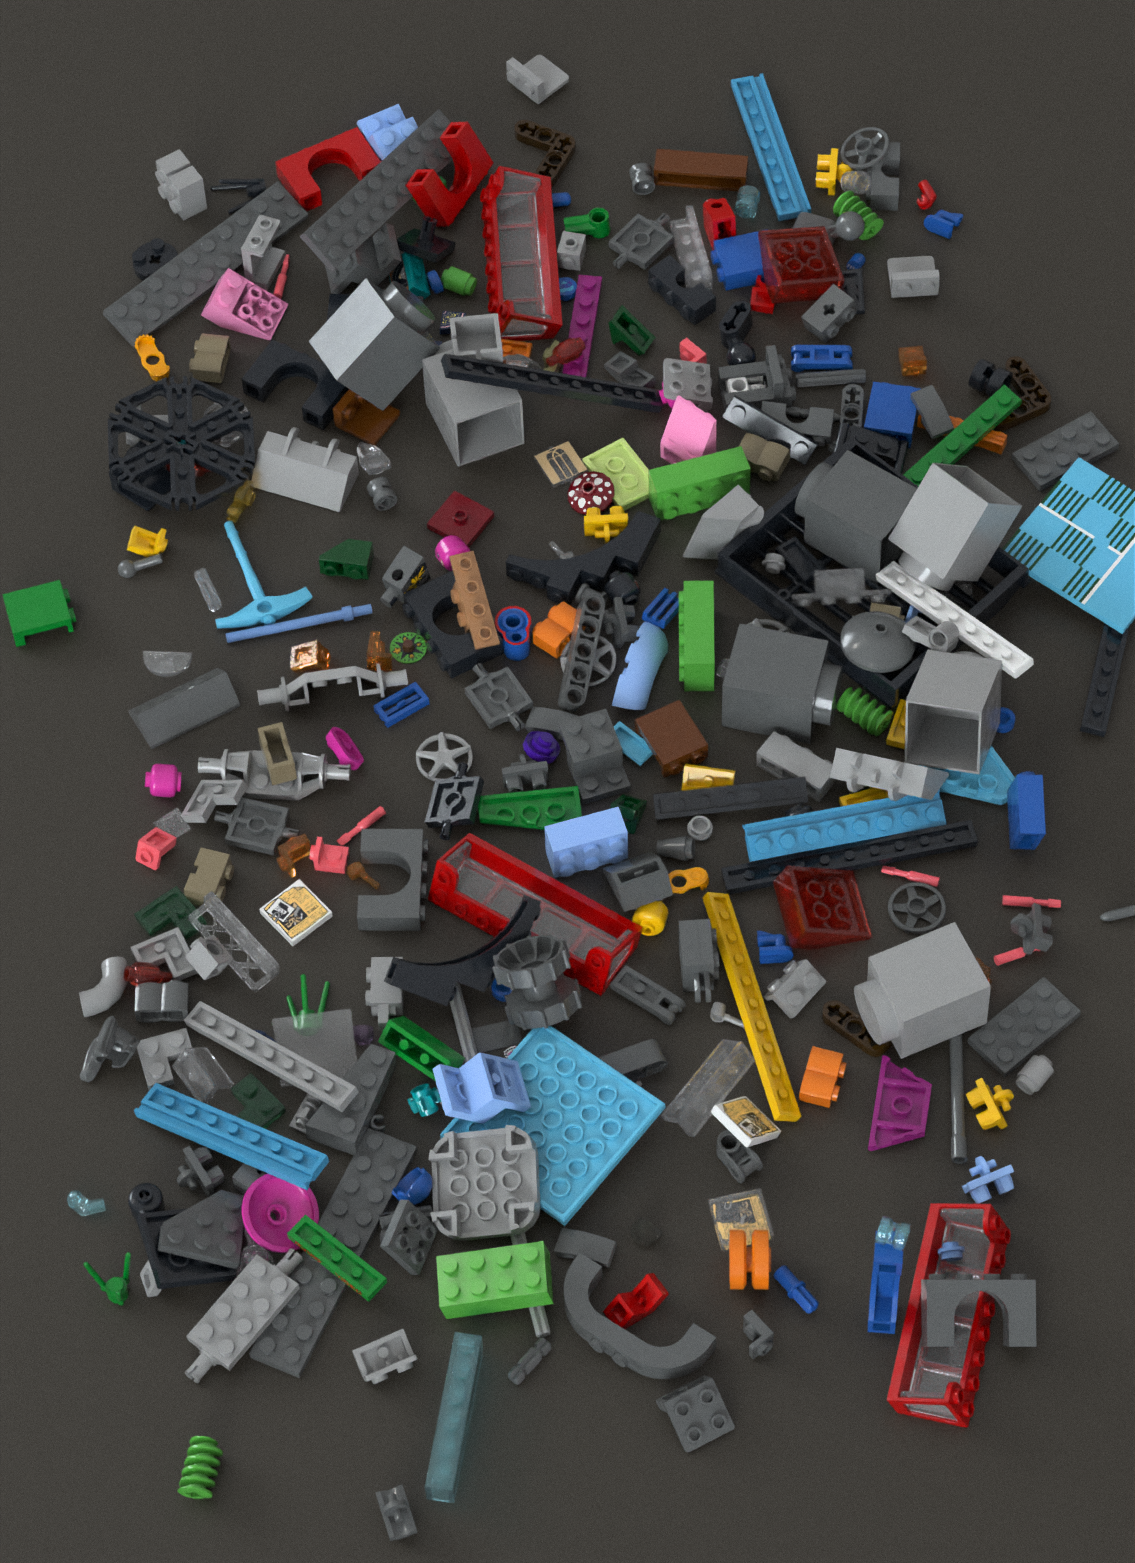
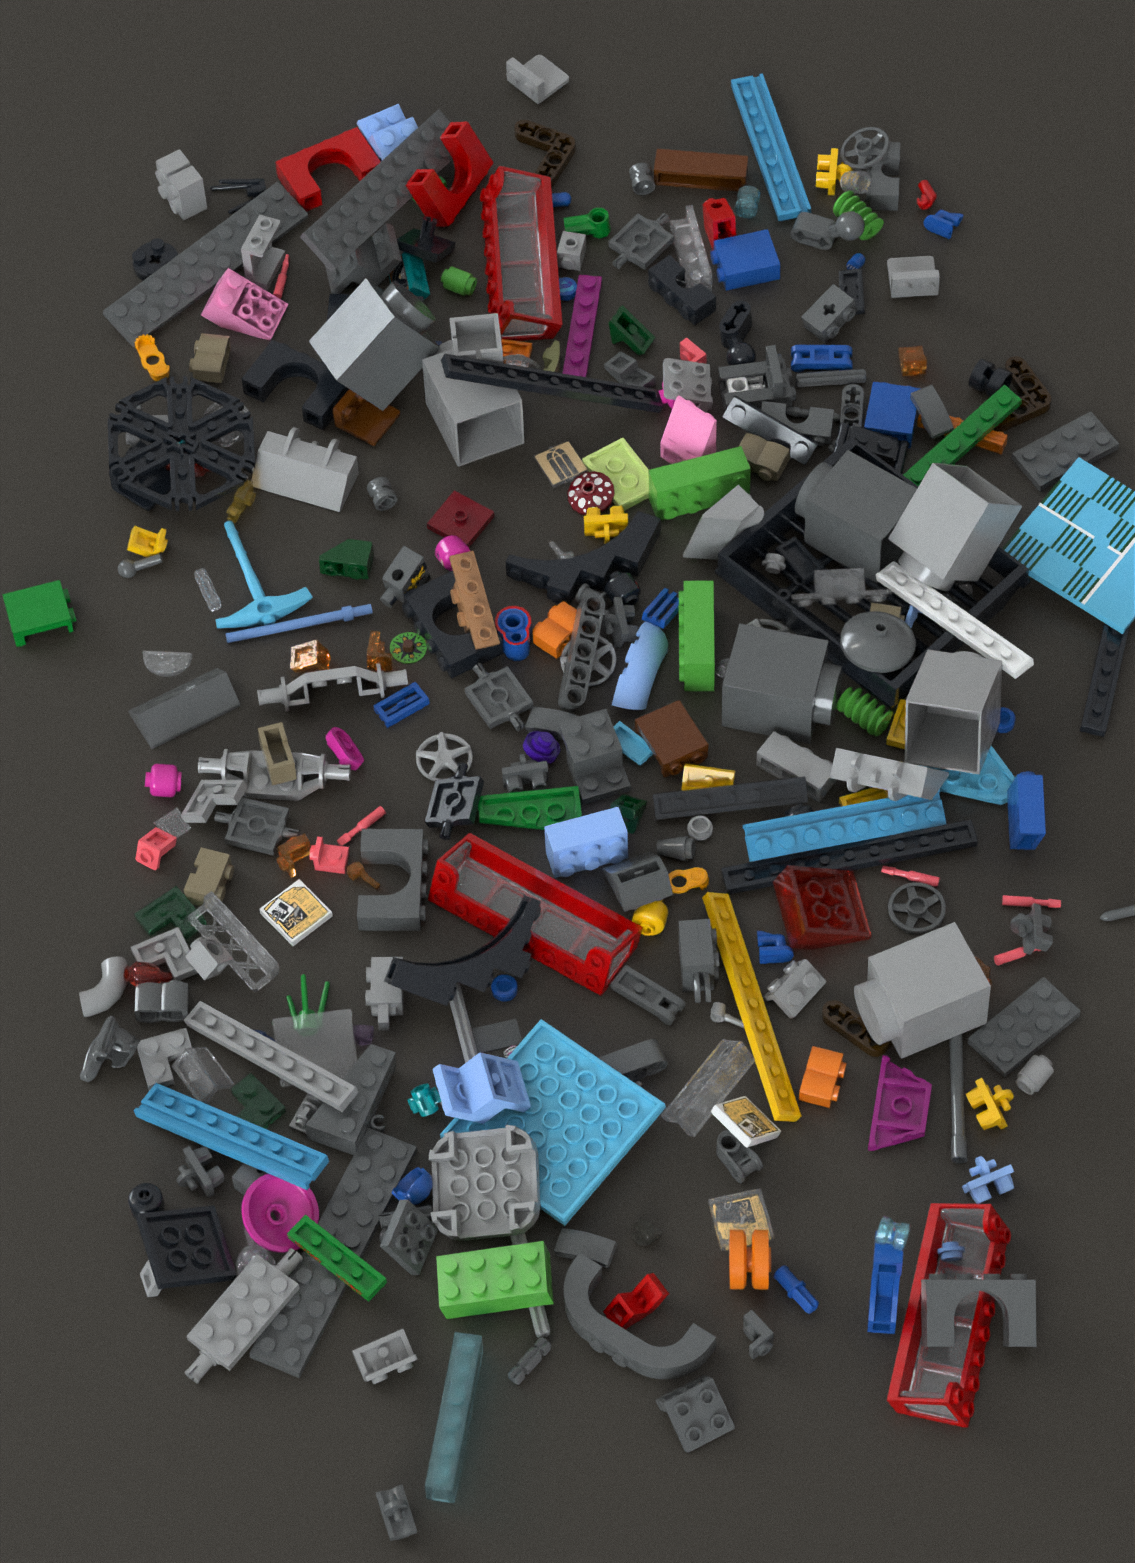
clear light blue arm [67,1190,106,1216] -> none
green plant [84,1252,131,1306] -> none
dark grey plate [158,1190,244,1269] -> none
bright green piece [177,1436,223,1499] -> none
clear plate [357,442,391,476] -> none
green brick [378,1016,465,1081] -> none
blue tile [426,270,444,294] -> none
dark blue tile [440,311,466,334] -> none
dark grey piece [492,934,582,1030] -> none
clear red plant [546,337,586,367] -> none
red plate [750,275,776,314] -> none
clear red slope [758,226,845,303] -> none
light grey plate [902,616,959,653] -> none

